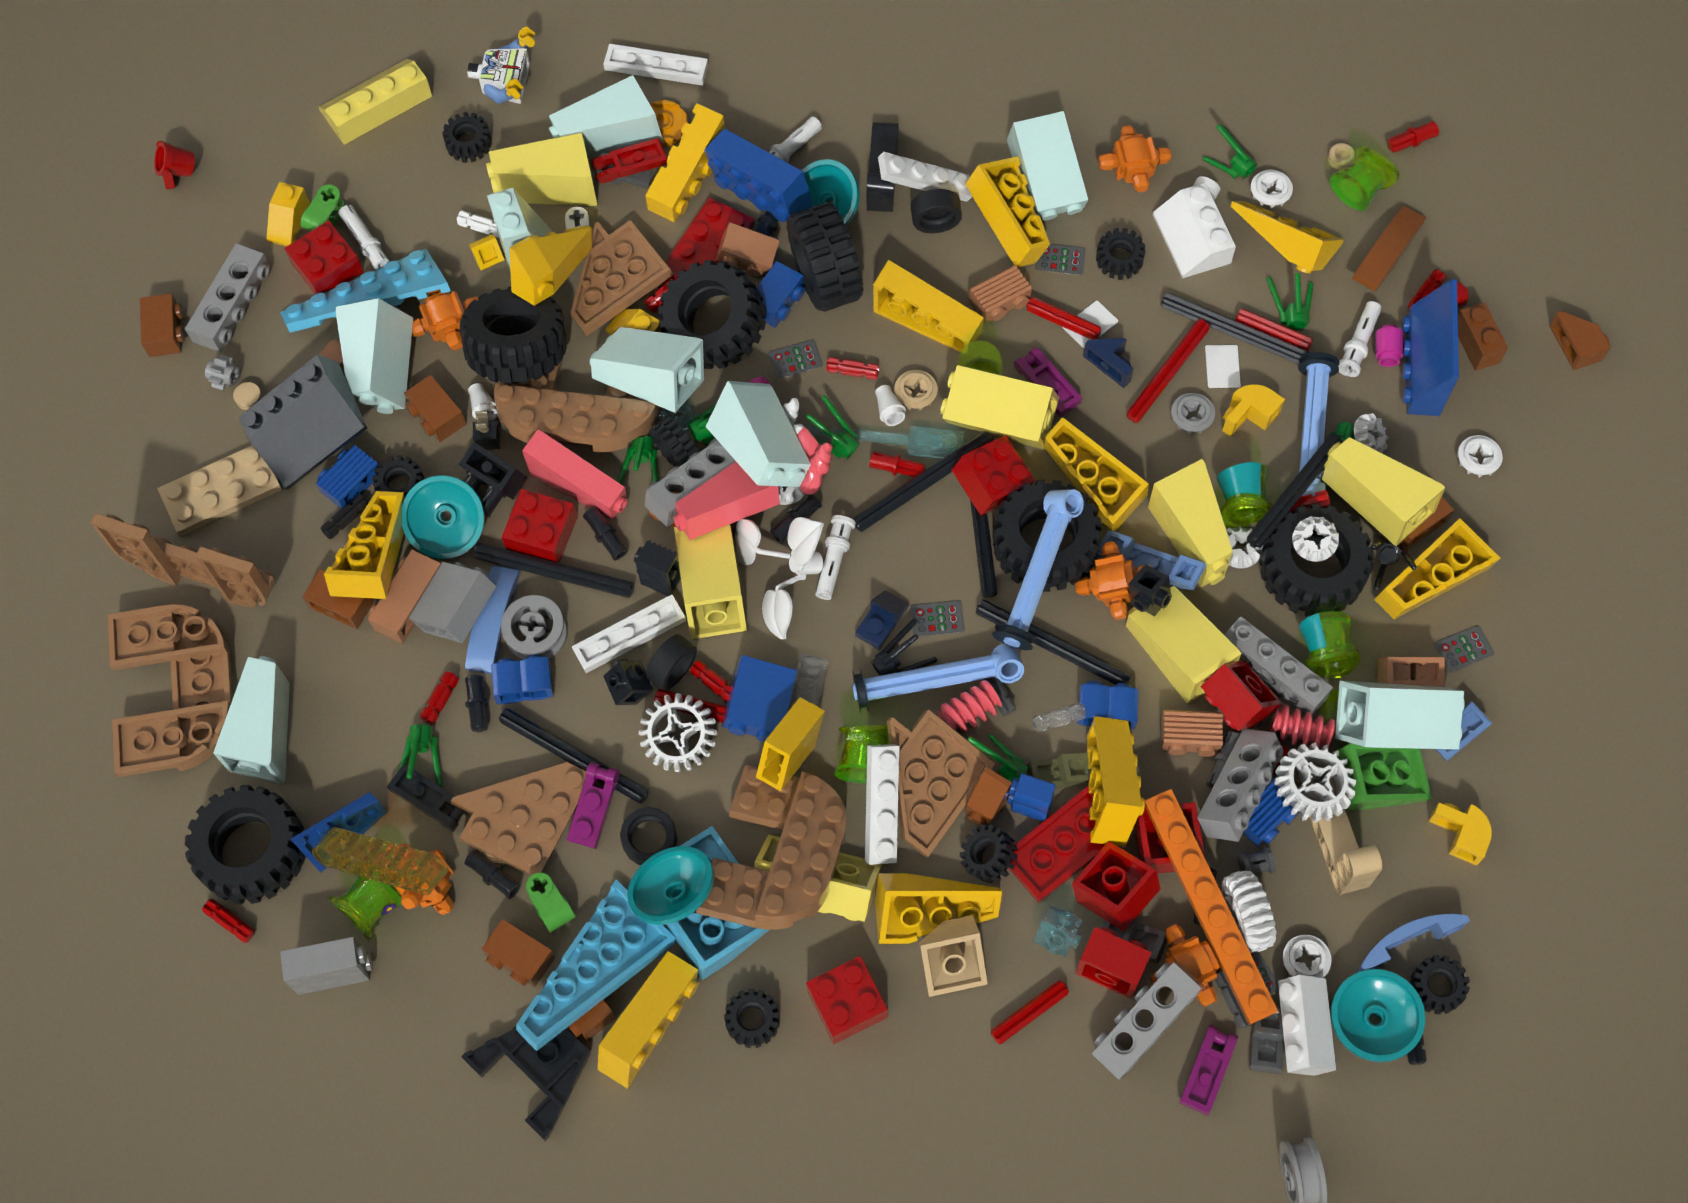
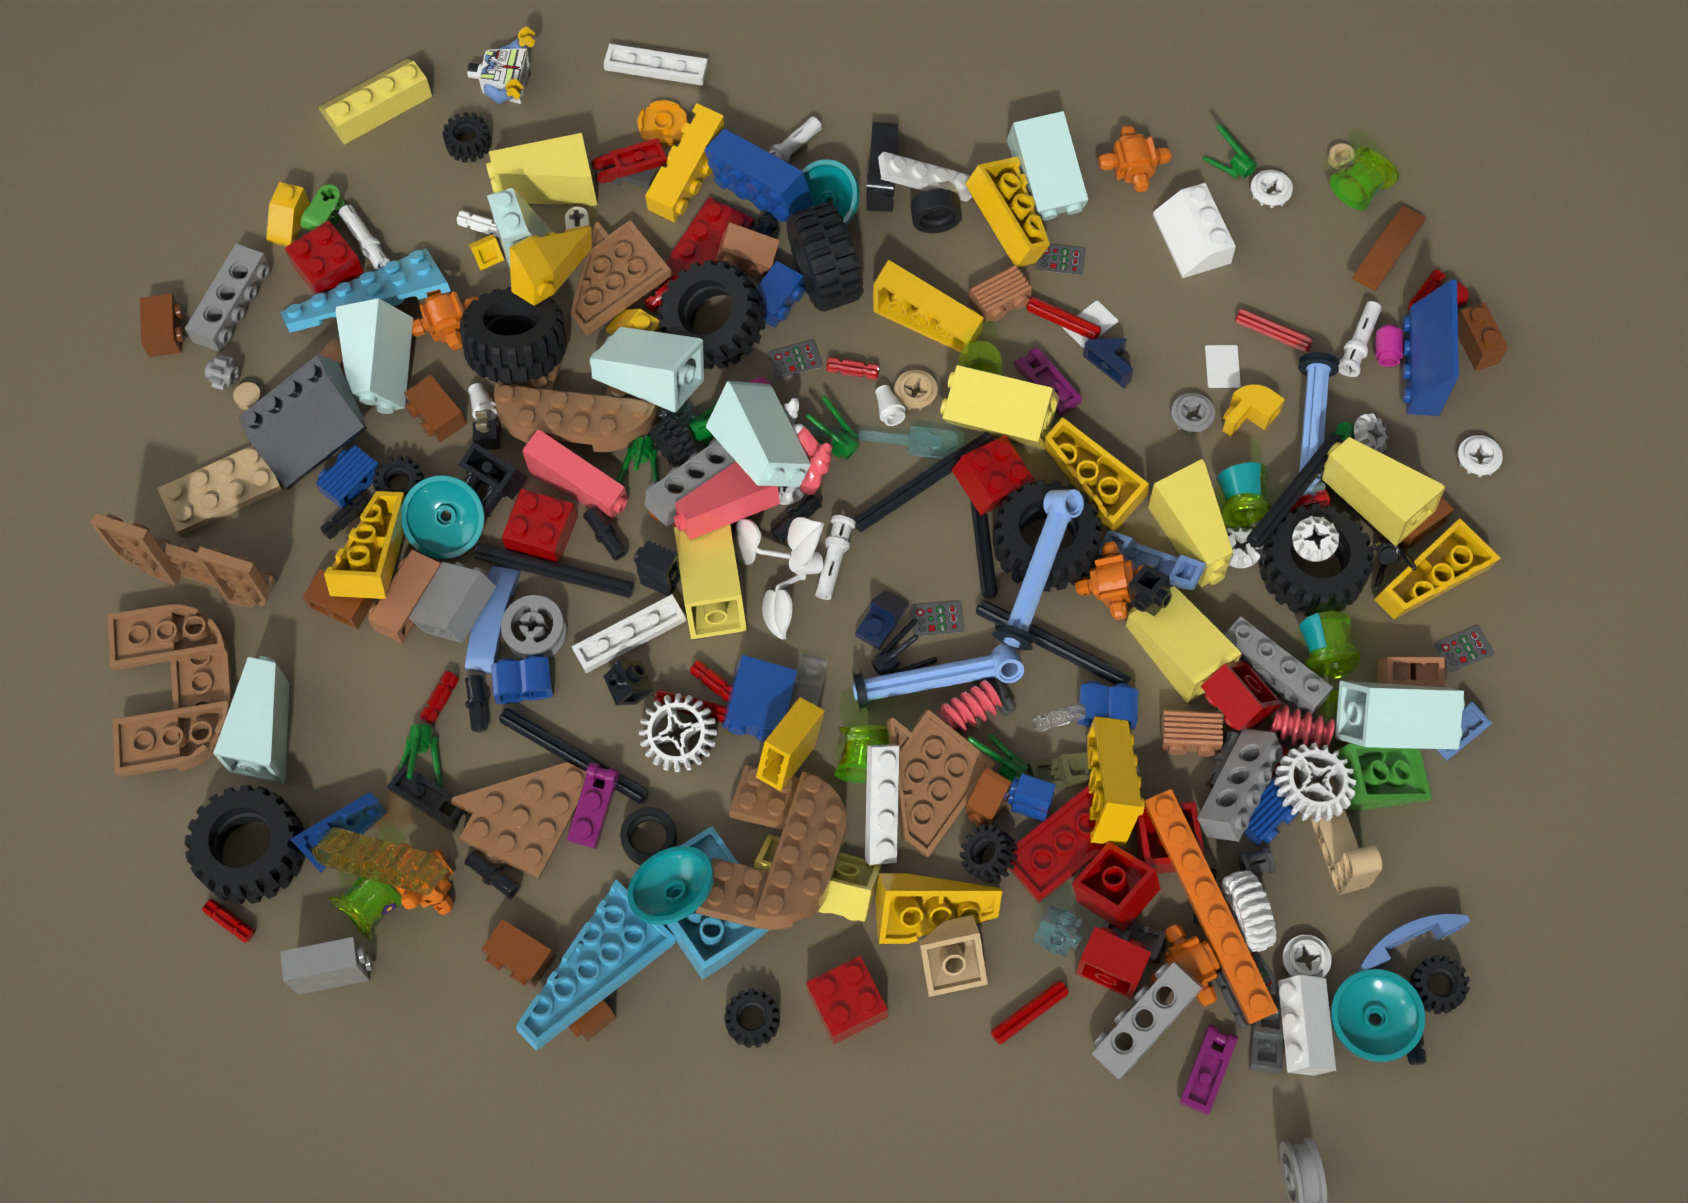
red piece [154,141,195,190] -> none
black wing [461,1026,591,1141] -> none
bright green piece [526,873,575,933] -> none
light aqua slope [549,75,663,159] -> none
yellow wedge [597,951,699,1089] -> none
black tyre [646,634,697,690] -> none
red axle [869,451,925,477] -> none
black tyre [1096,228,1146,280] -> none
red axle [1126,319,1210,423] -> none
black axle [1161,293,1312,364] -> none
white tile [1193,176,1220,200] -> none
yellow wedge [1231,201,1344,274] -> none
green plant [1267,273,1314,330] -> none
red axle [1387,121,1439,153] -> none
yellow brick [1428,803,1492,866] -> none
dark orange slope [1549,311,1611,370] -> none

